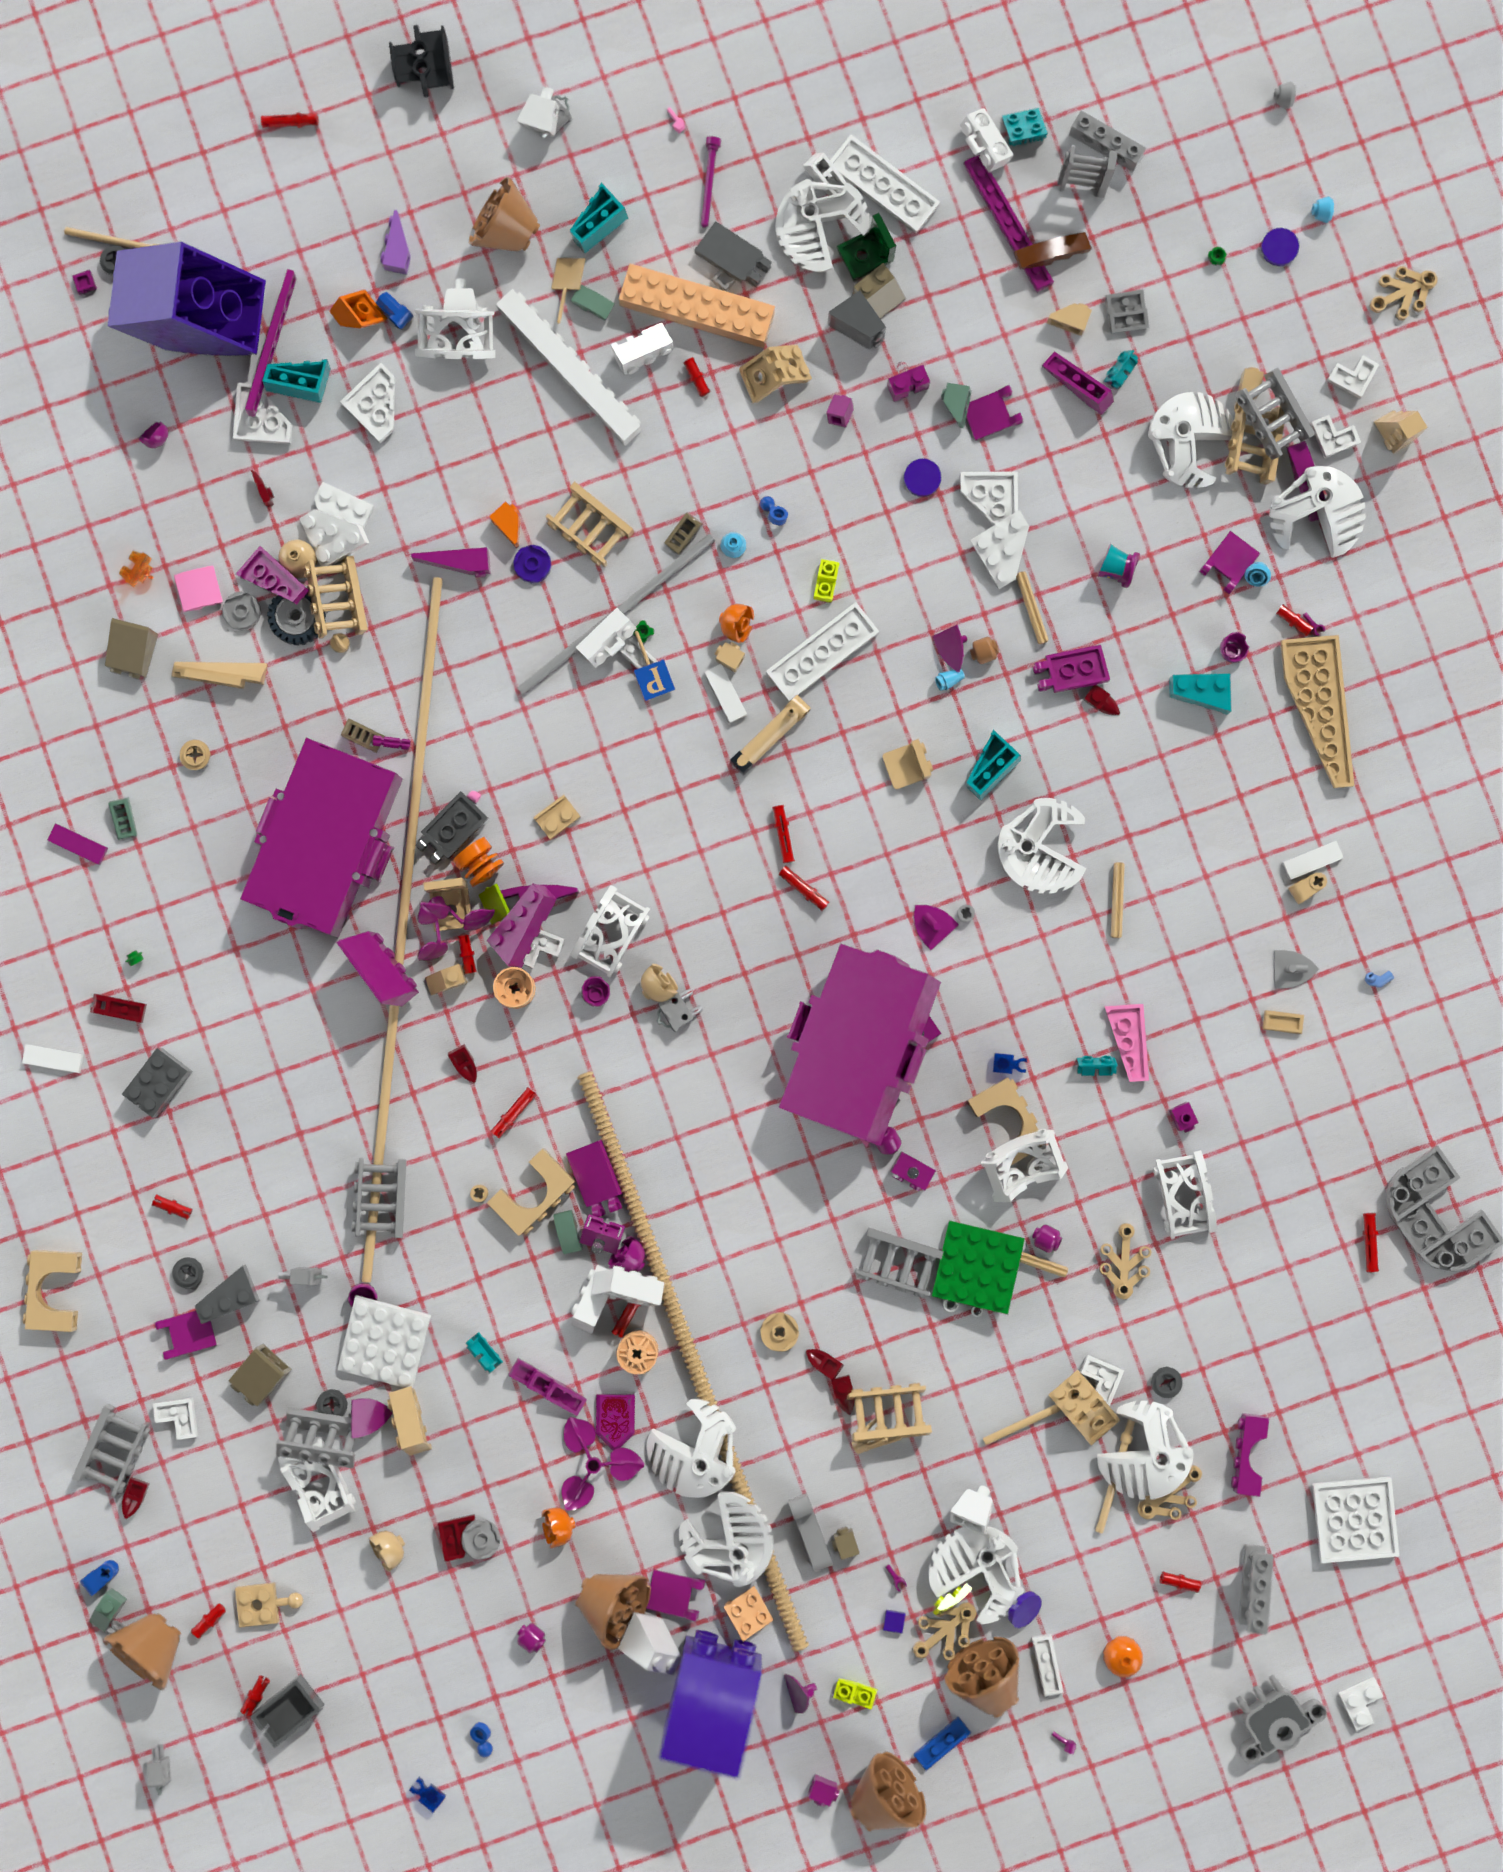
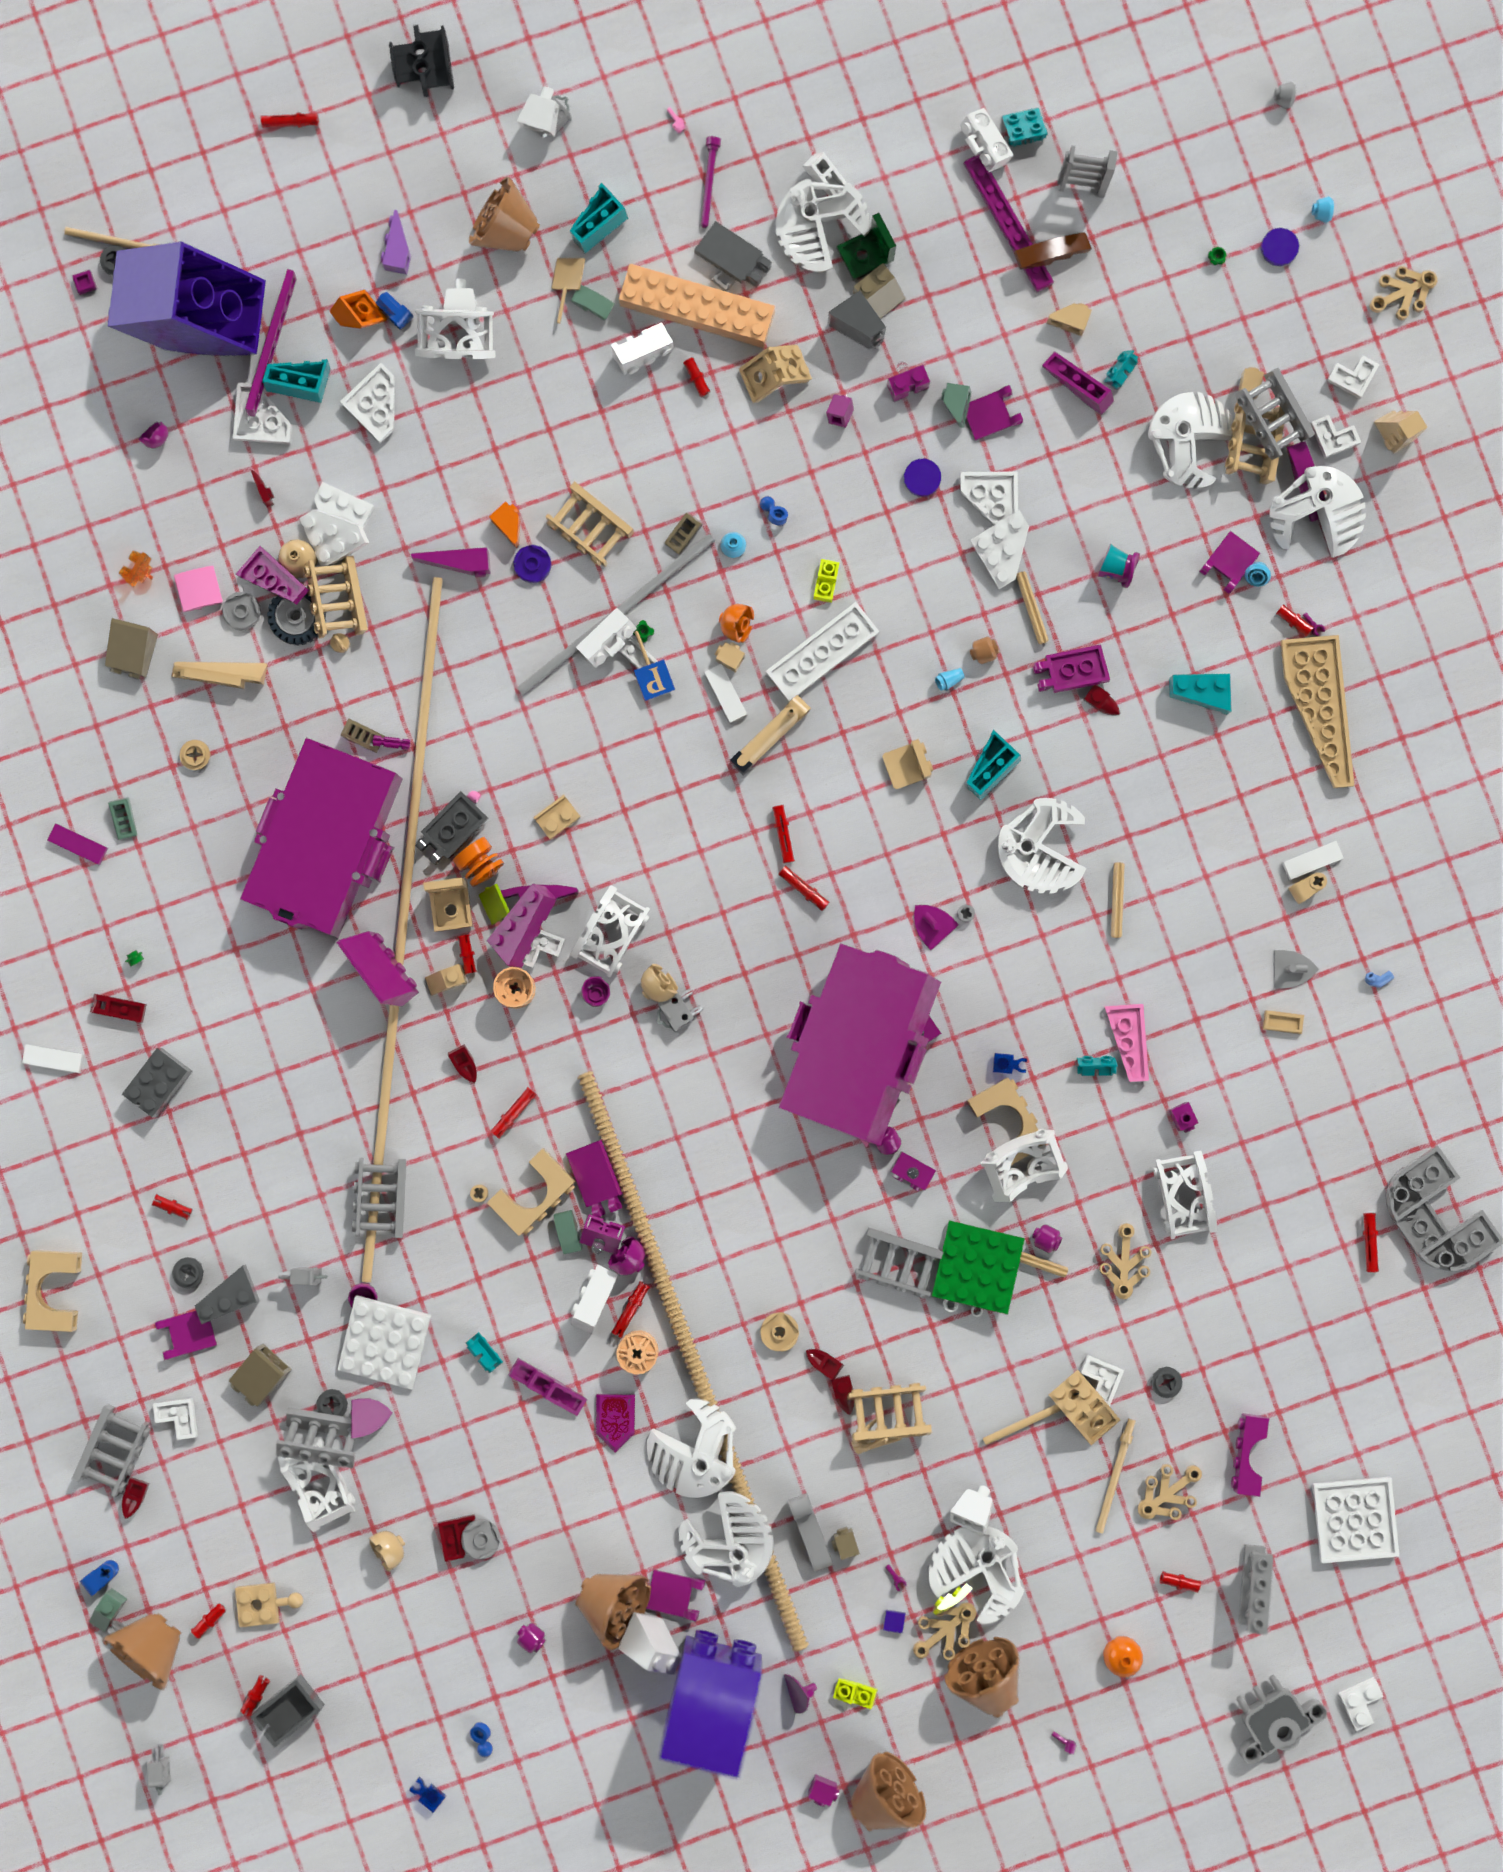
tan wedge [387,1386,432,1456] -> none
magenta plant [417,896,495,961] -> none
white brick [496,289,641,446] -> none
orange cylinder [541,1508,575,1549] -> none
magenta plant [561,1417,644,1511] -> none
white wedge [591,1266,664,1307] -> none
light nougat hinge [723,1586,773,1641] -> none
white plate [830,135,940,234] -> none
blue tile [913,1716,971,1771] -> none
magenta shield [932,624,967,672] -> none
dark purple tile [1008,1591,1042,1628] -> none
white tile [1032,1633,1064,1697] -> none
light grey brick [1069,110,1146,172] -> none
white piece [1097,1400,1193,1500] -> none
light grey slope [1105,289,1149,333] -> none
magenta hair [1220,632,1249,663] -> none

